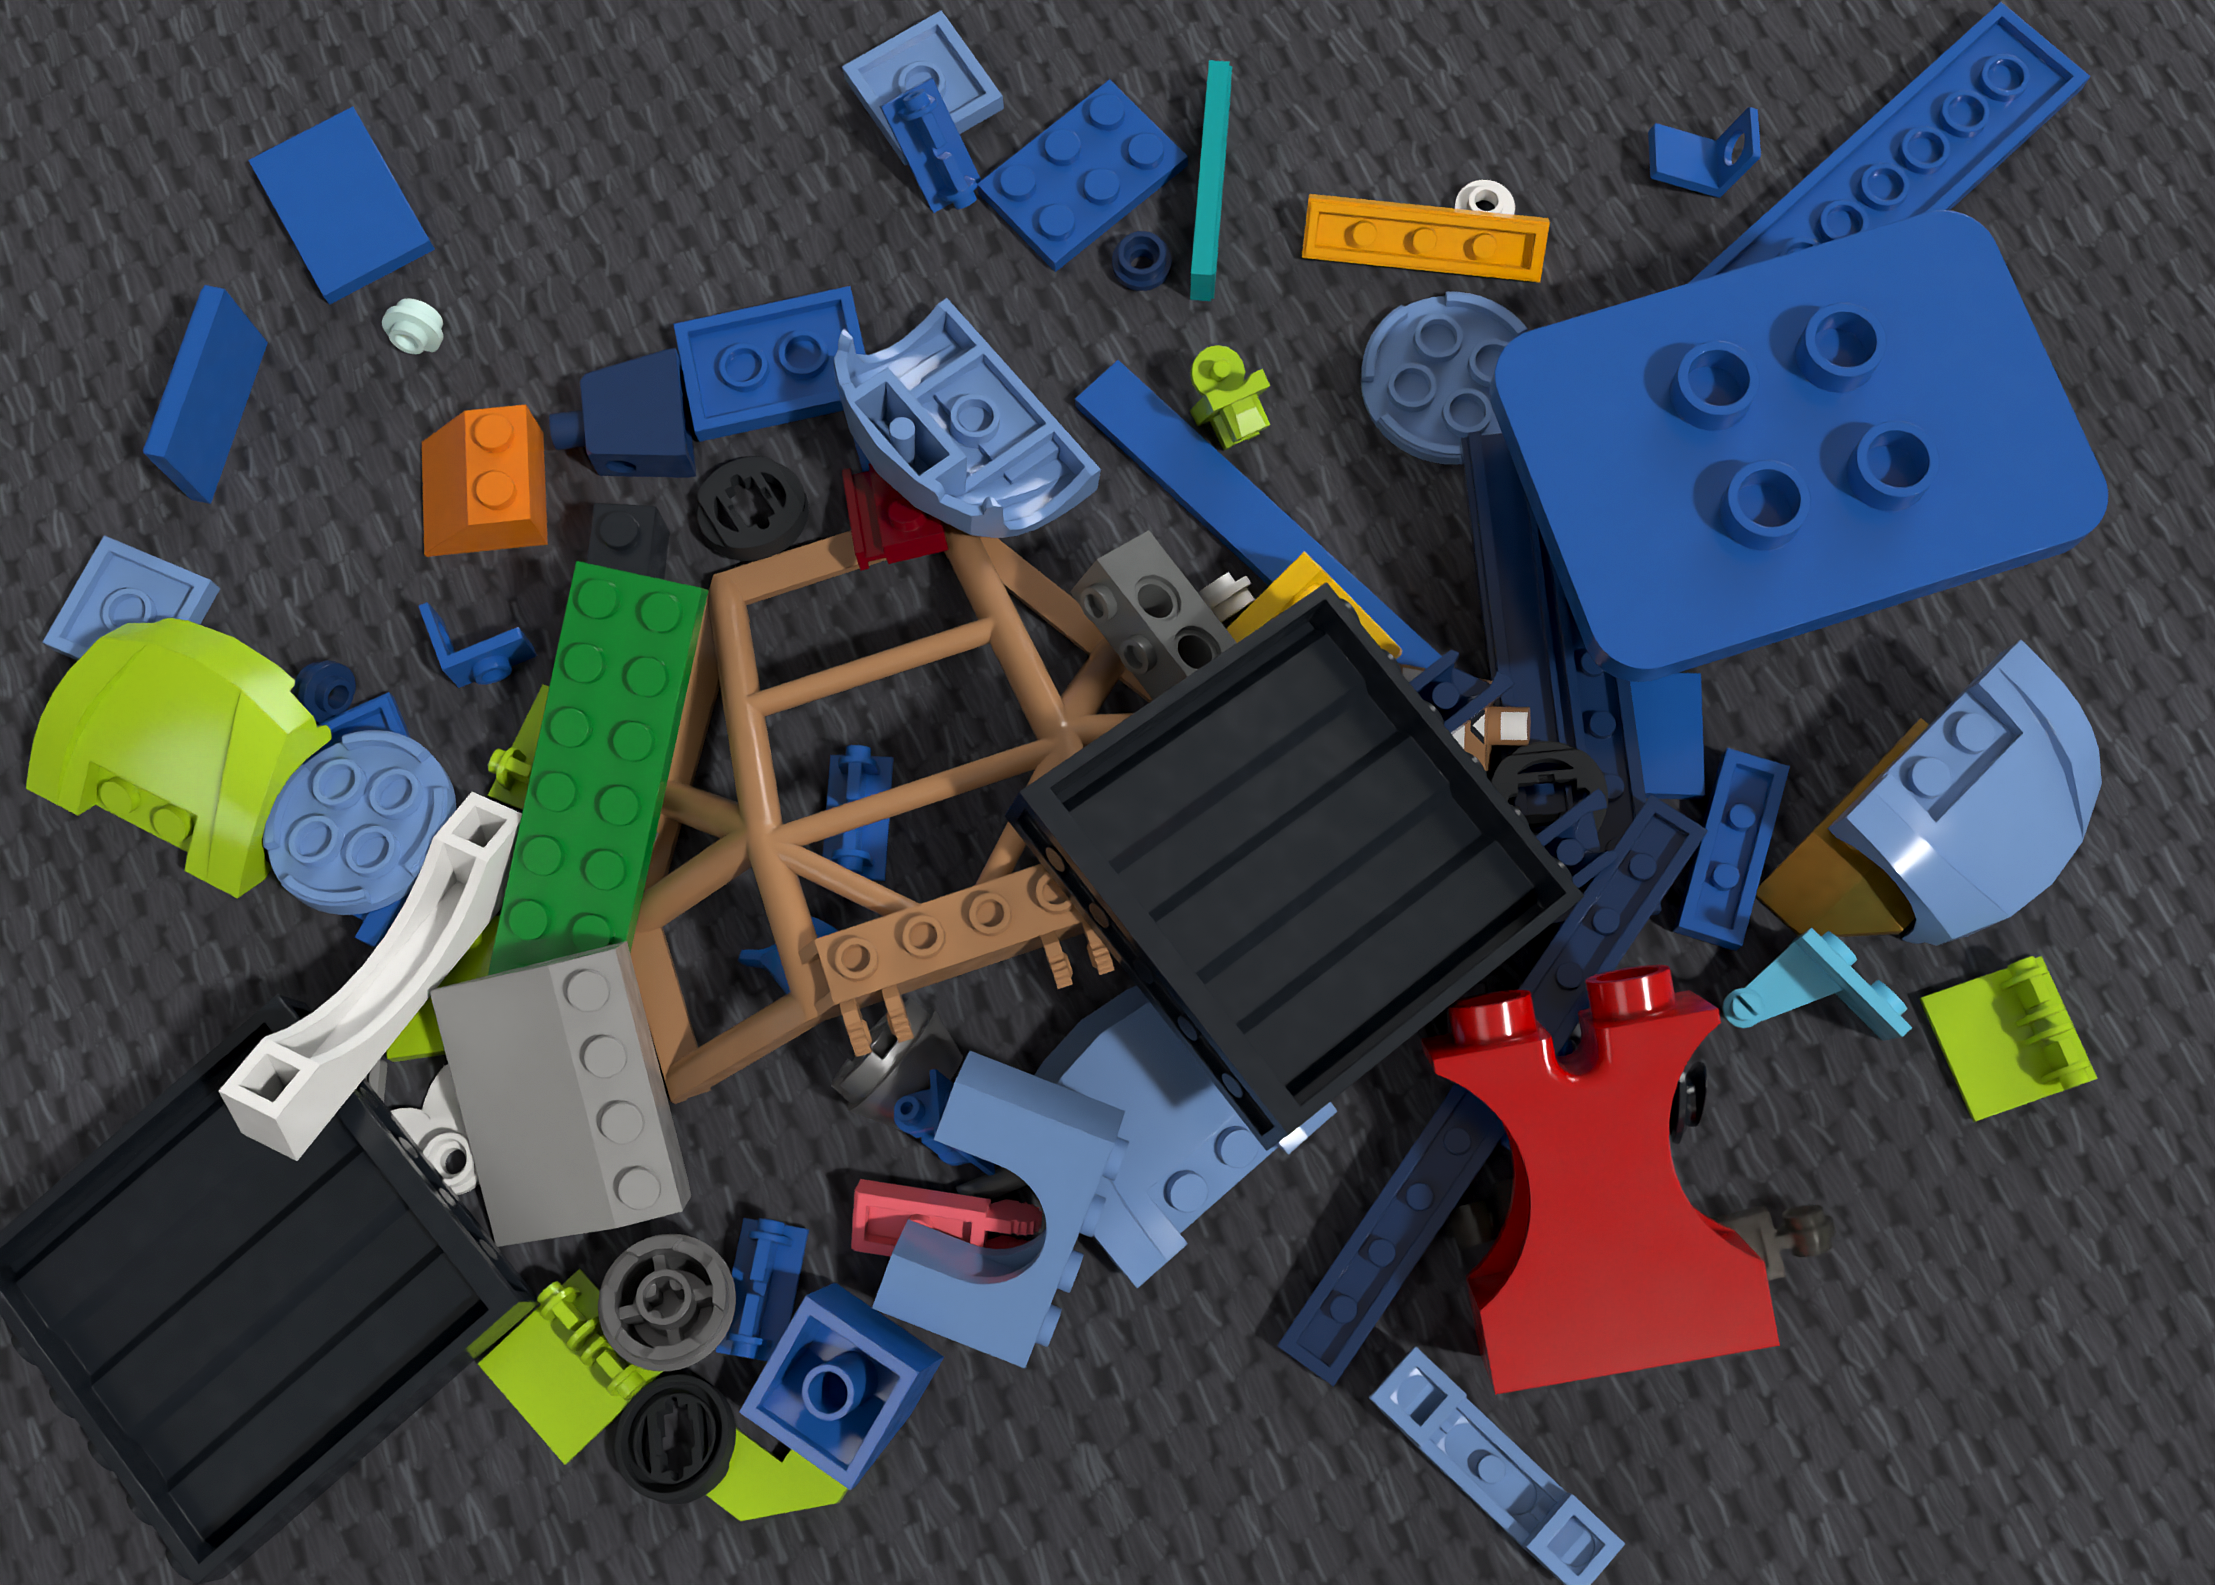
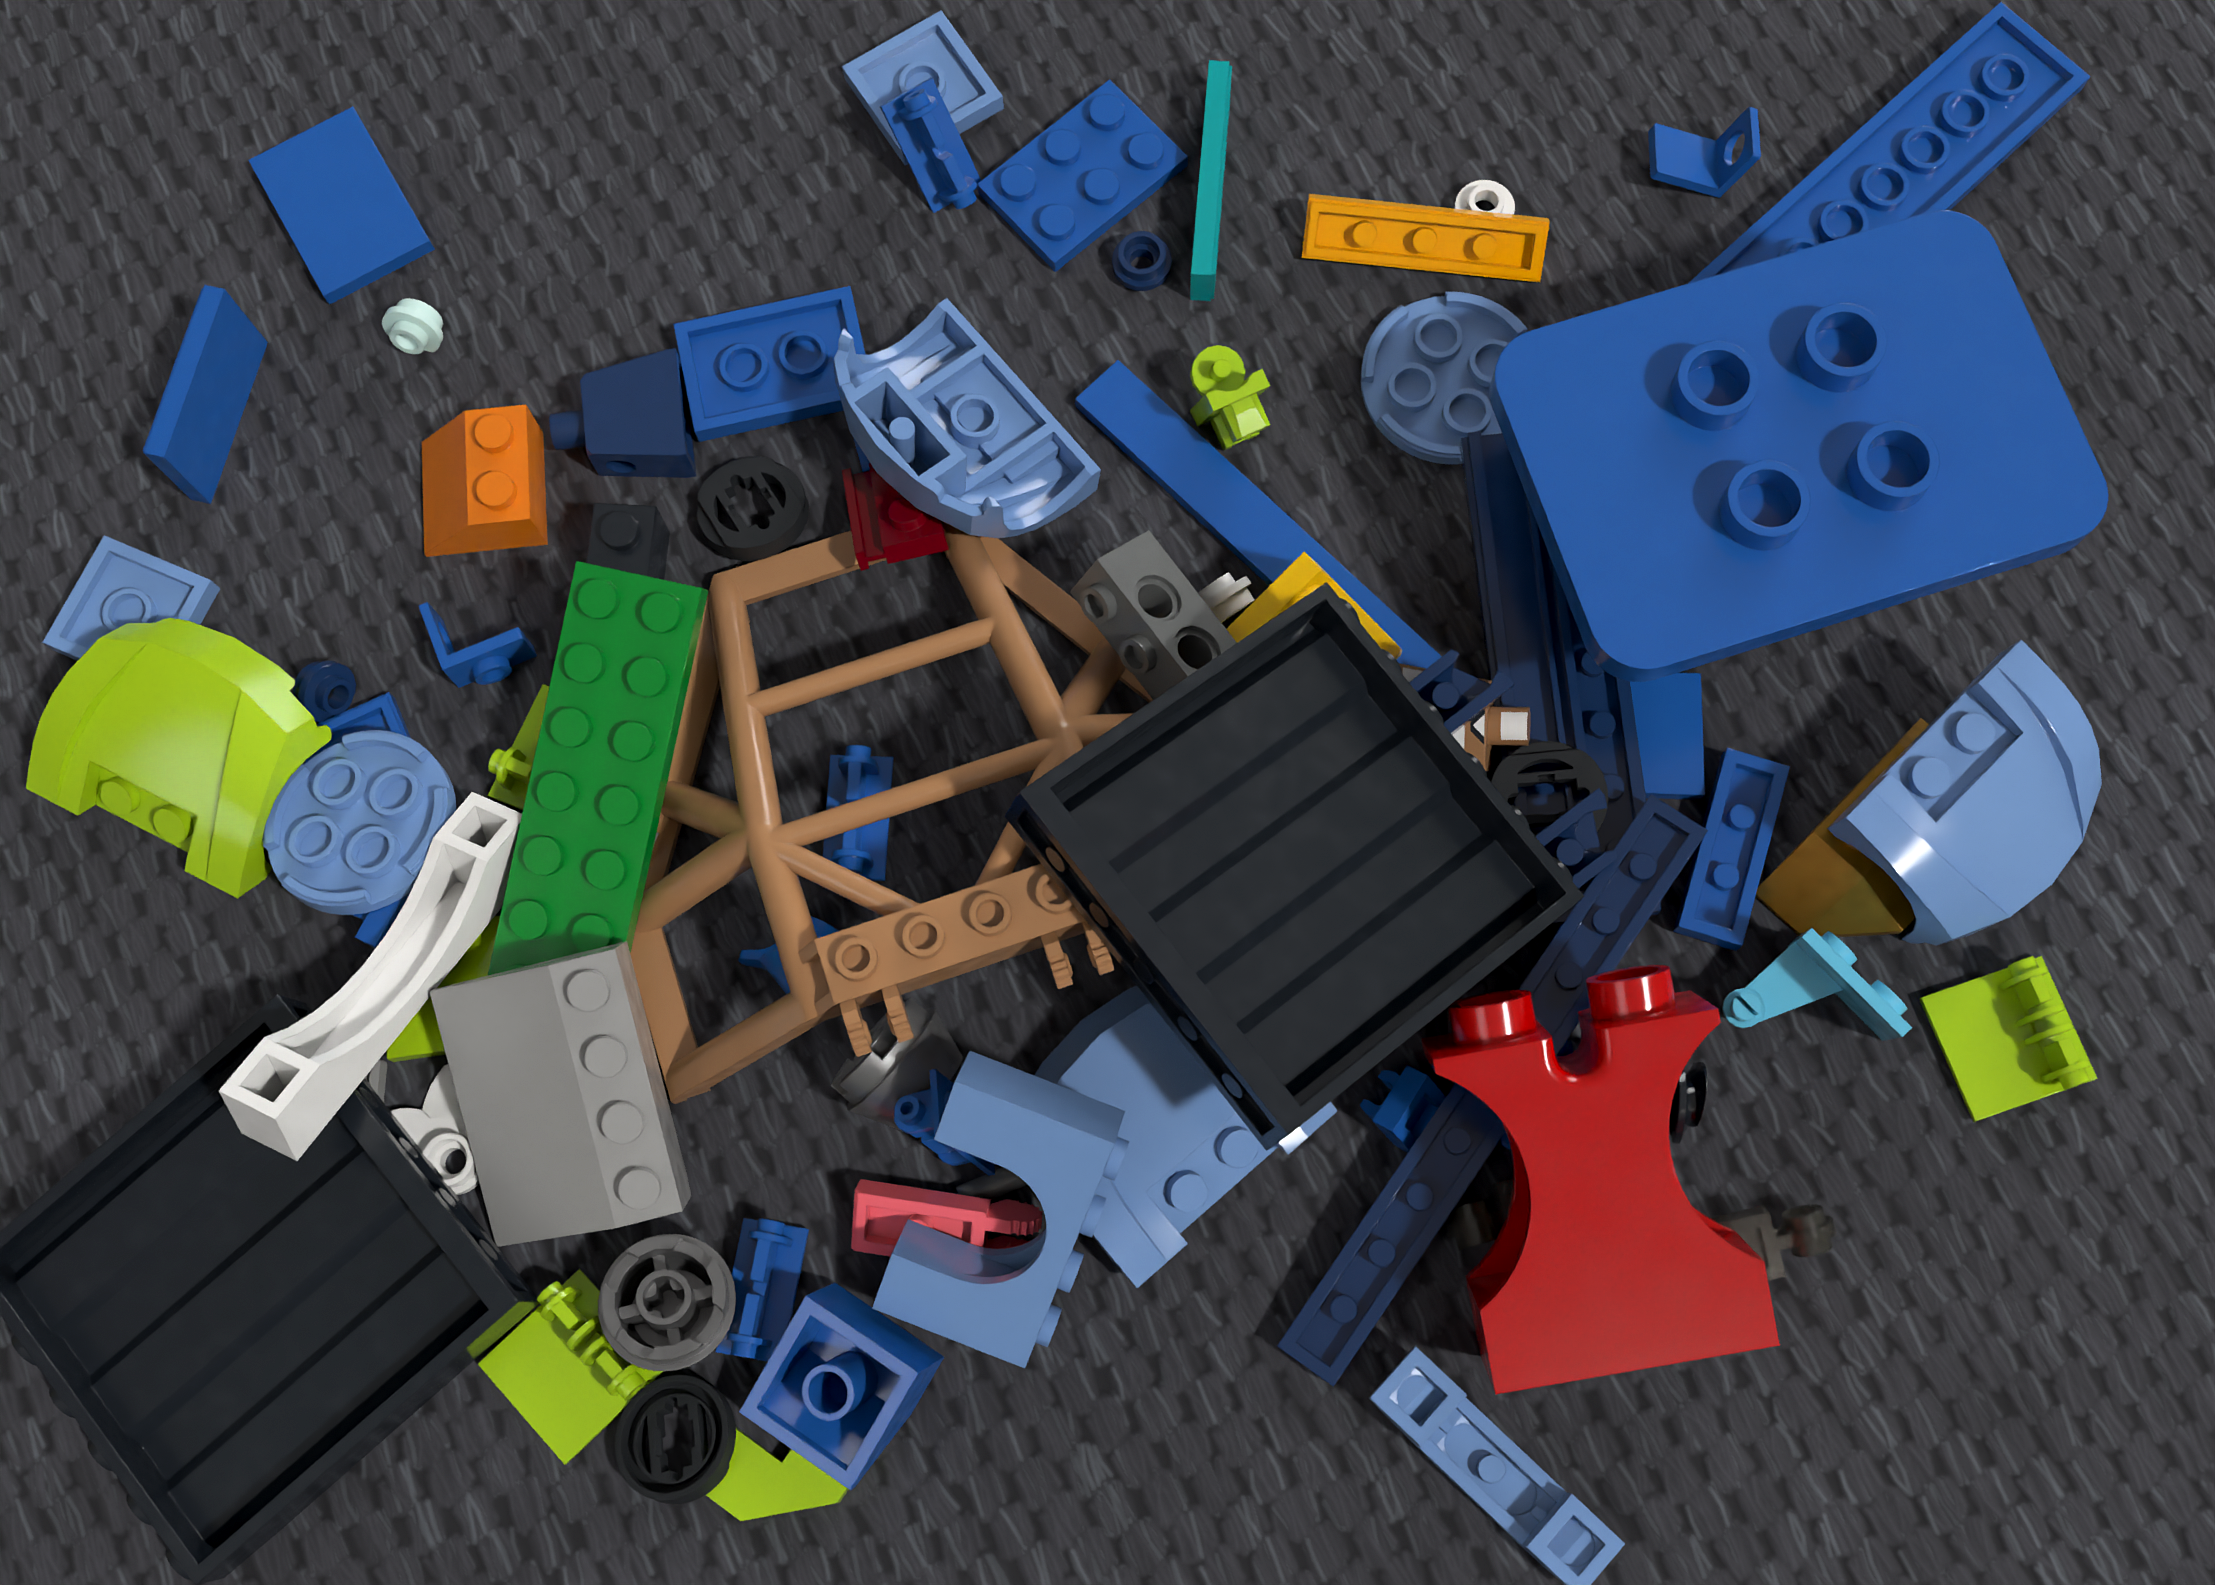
none -> blue tile [1360,1065,1446,1153]

